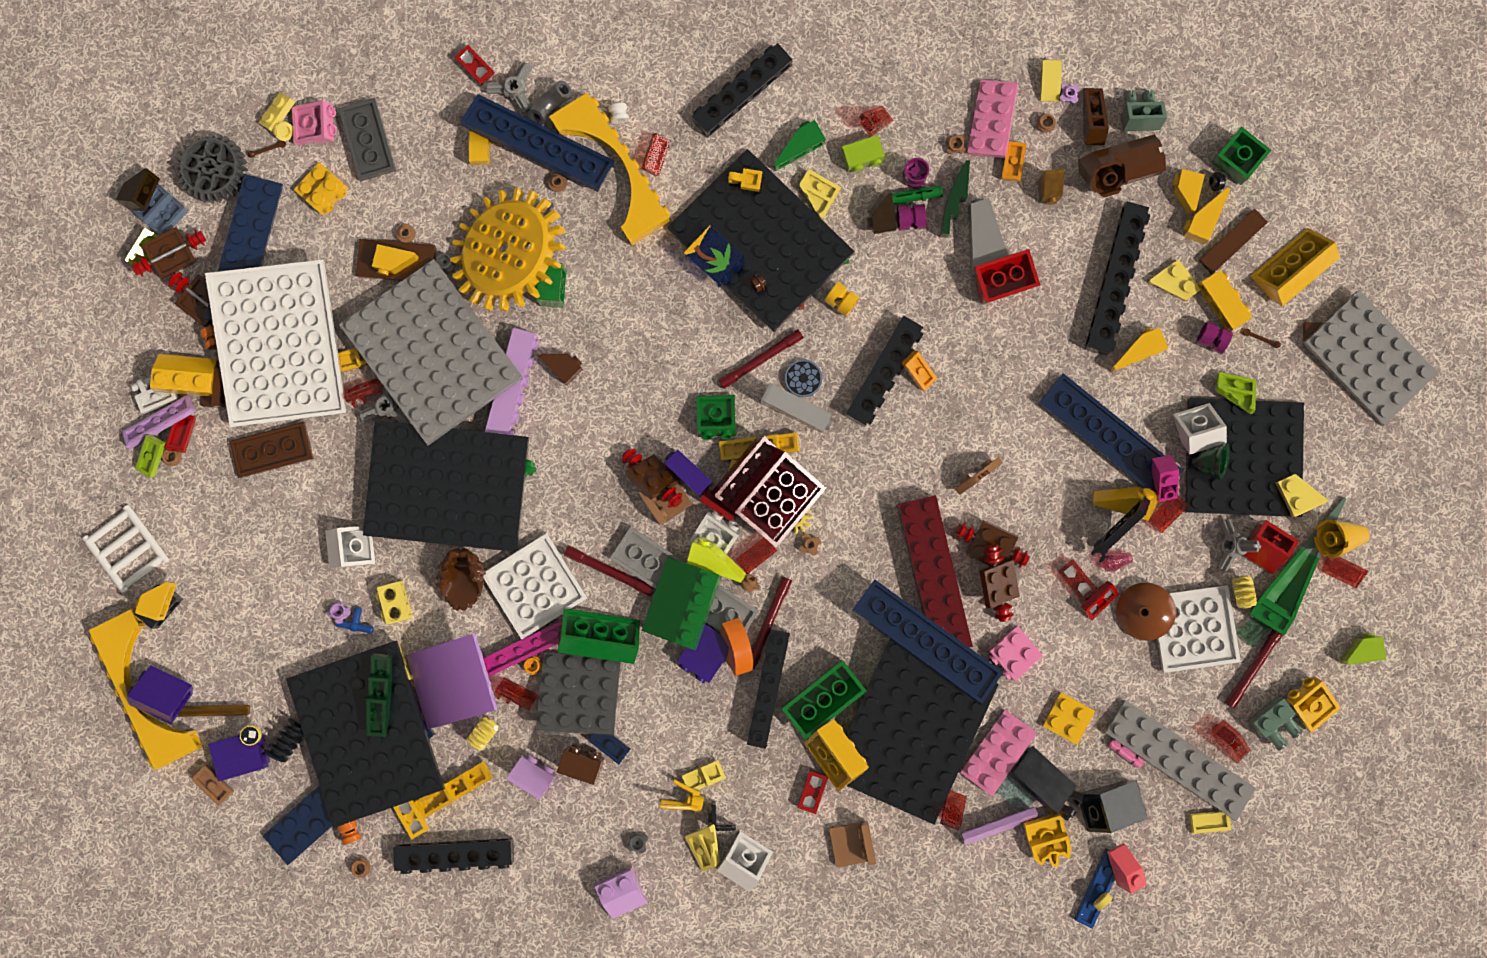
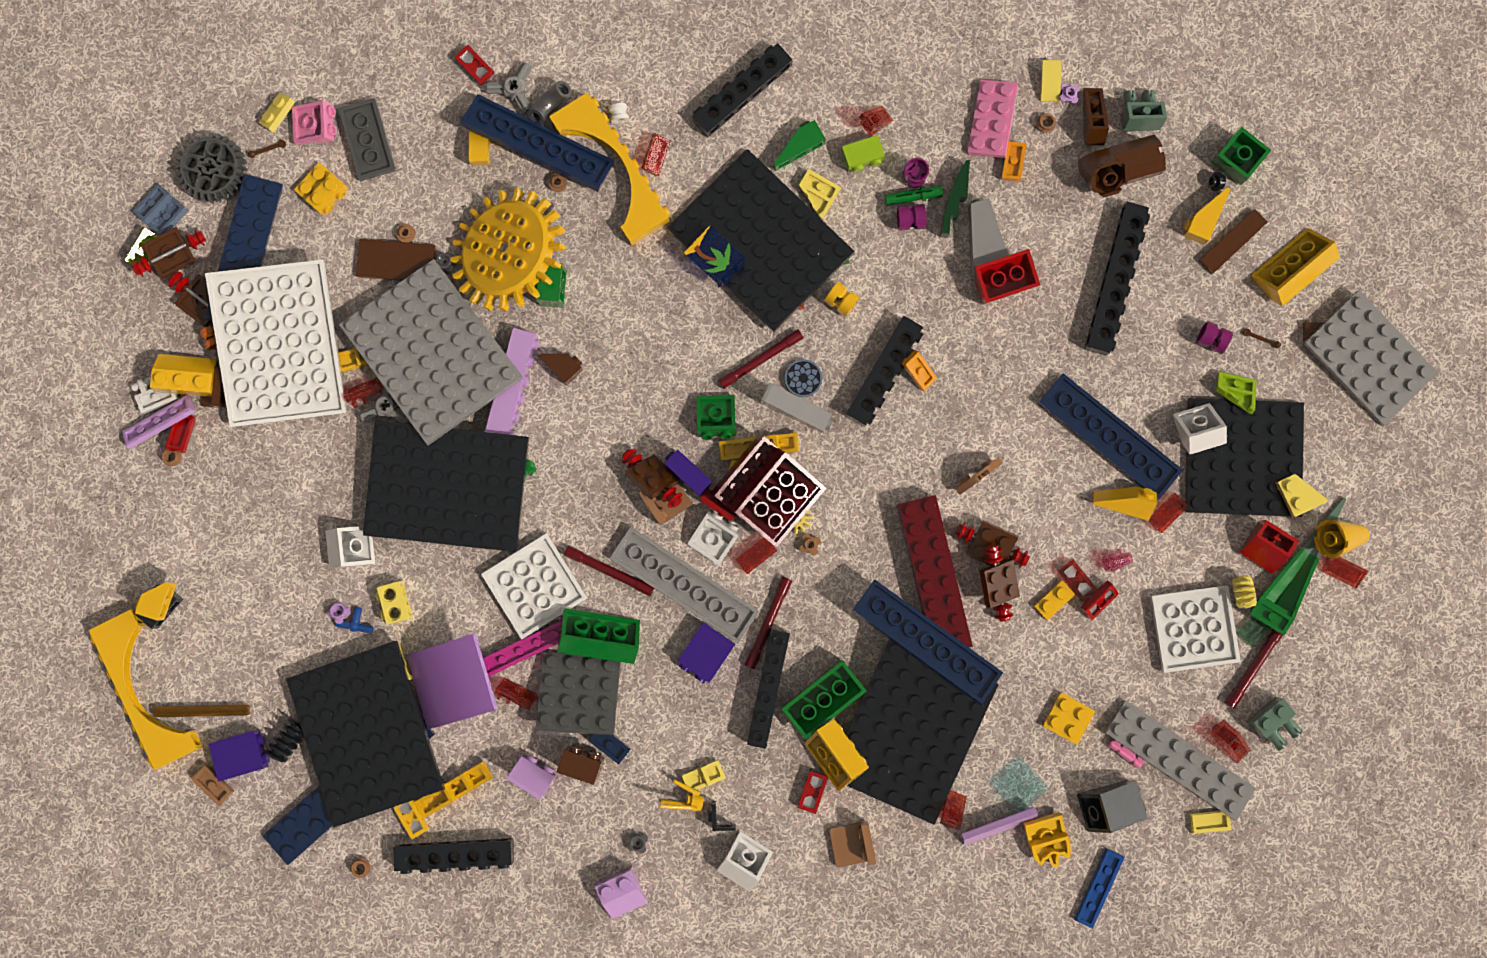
white bar [82,505,169,594] -> none
dark brown slope [116,168,160,211] -> none
dark purple brick [127,665,193,725] -> none
lime plate [135,434,166,478] -> none
reddish brown tile [229,422,314,478] -> none
tile [240,725,262,745] -> none
light yellow tile [273,121,293,141] -> none
orange wheel [337,820,361,845] -> none
dark green slope [366,653,392,737] -> none
yellow slope [372,244,418,276] -> none
reddish brown hair [436,548,486,611] -> none
light yellow gear [467,717,499,751] -> none
light orange plate [523,656,542,675] -> none
green slope [641,557,722,650] -> none
light yellow wing [685,824,720,872] -> none
neon yellow slope [686,537,746,583] -> none
orange brick [720,618,753,676] -> none
yellow plate [728,168,762,192] -> none
medium nougat plate [740,574,760,592] -> none
reddish brown plate [749,274,766,293] -> none
dark brown slope [867,189,896,234] -> none
medium nougat plate [946,135,966,155] -> none
bright pink plate [960,710,1037,796] -> none
bright pink plate [988,626,1043,681] -> none
black tile [1010,746,1086,821] -> none
pearl gold slope [1038,169,1065,205] -> none
black tile [1091,496,1150,563] -> none
light yellow tile [1093,892,1113,911] -> none
coral slope [1107,843,1147,894] -> none
yellow slope [1110,327,1169,372] -> none
dark orange dish [1116,582,1176,641] -> none
light yellow wing [1148,259,1201,302] -> none
dark pink slope [1152,455,1179,502] -> none
yellow slope [1172,169,1205,215] -> none
dark green piece [1192,443,1230,480] -> none
yellow brick [1198,270,1253,331] -> none
light grey bush [1218,519,1261,572] -> none
yellow plate [1285,676,1341,733] -> none
lime slope [1340,633,1387,665] -> none
none -> yellow piece [1033,580,1076,621]

